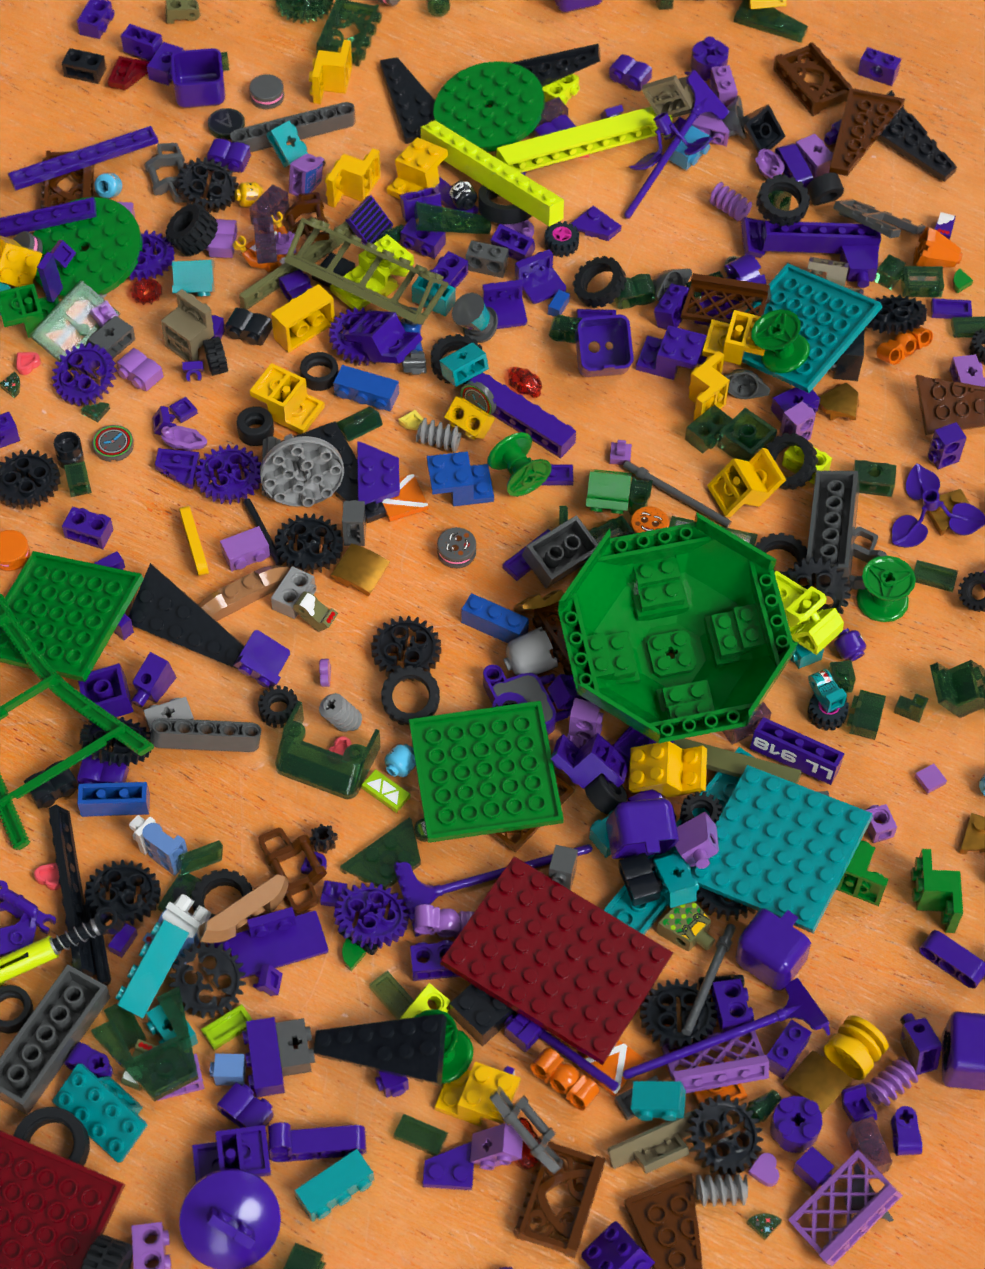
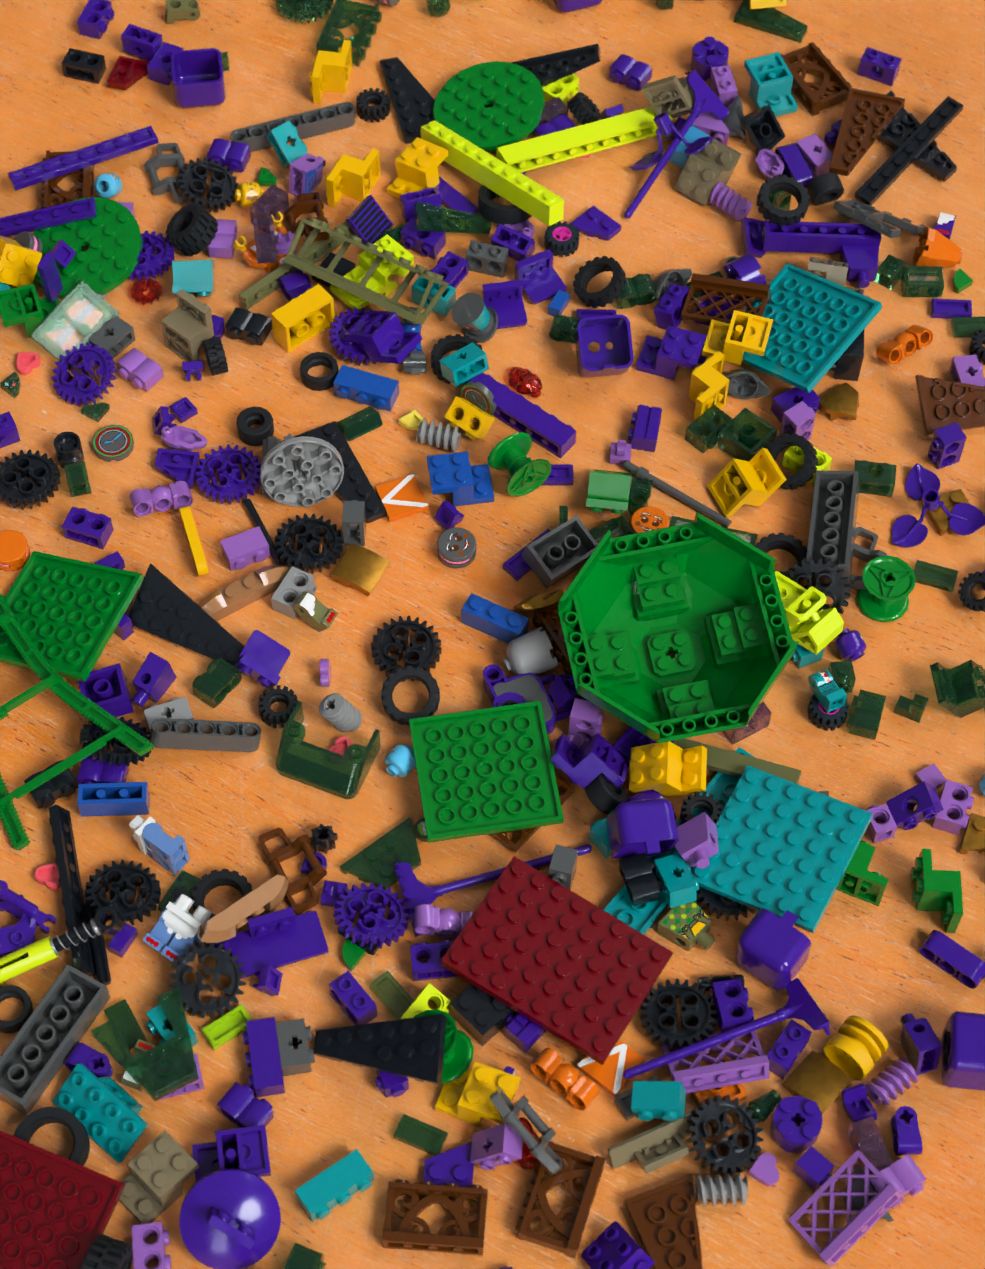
medium lavender tile [90,301,119,327] -> none
teal brick [115,920,189,1018] -> none
clear green tile [177,840,223,876] -> none
black tile [208,108,245,140] -> none
medium blue brick [210,1054,246,1086] -> none
dark grey head [249,74,284,109] -> none
yellow bracket [249,363,325,434] -> none
dark purple beam [268,1122,367,1162] -> none
dark purple wing [357,441,400,505] -> none
lime tile [362,769,411,813] -> none
black head [449,181,477,210] -> none
dark purple bar [540,1031,619,1091] -> none
dark grey bar [682,924,736,1036] -> none
clear green tile [747,1213,782,1240] -> none
dark purple brick [750,717,845,785] -> none
green piece [752,309,810,373] -> none
black gear [867,295,927,334] -> none
none -> dark tan bracket [119,1131,199,1224]
none -> medium lavender piece [129,481,193,516]
none -> clear green brick [192,658,242,708]
none -> green tile [258,167,277,188]
none -> dark purple brick [329,971,378,1025]
none -> black tyre [356,88,390,123]
none -> reddish brown fence [383,1179,488,1256]
none -> dark purple tile [434,501,464,530]
none -> black tyre [567,92,601,125]
none -> dark purple brick [628,405,662,452]
none -> dark tan bracket [674,136,741,206]
none -> teal bracket [744,52,798,117]
none -> black plate [855,96,963,206]
none -> medium lavender brick [869,1155,926,1209]
none -> dark purple brick [886,781,944,830]
none -> medium lavender brick [932,779,975,835]

